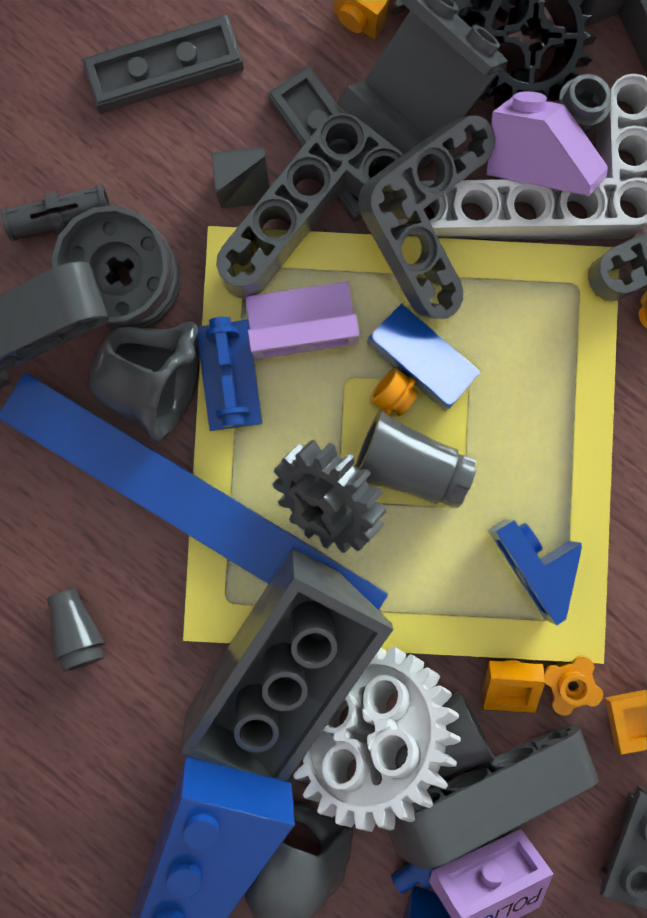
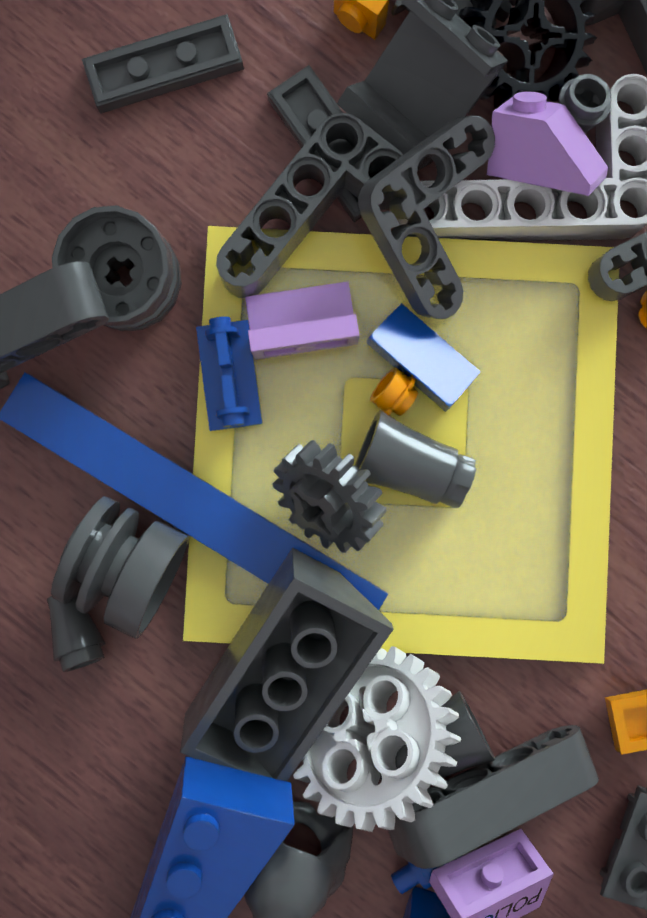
dark grey pin [0,184,111,242] -> none
dark grey piece [88,321,199,443] -> none
dark grey slope [212,147,270,208] -> none
light orange plate [481,660,545,713] -> none
blue slope [487,519,582,625] -> none
light orange plate [544,656,603,716] -> none
none -> dark grey wheel [51,496,189,639]

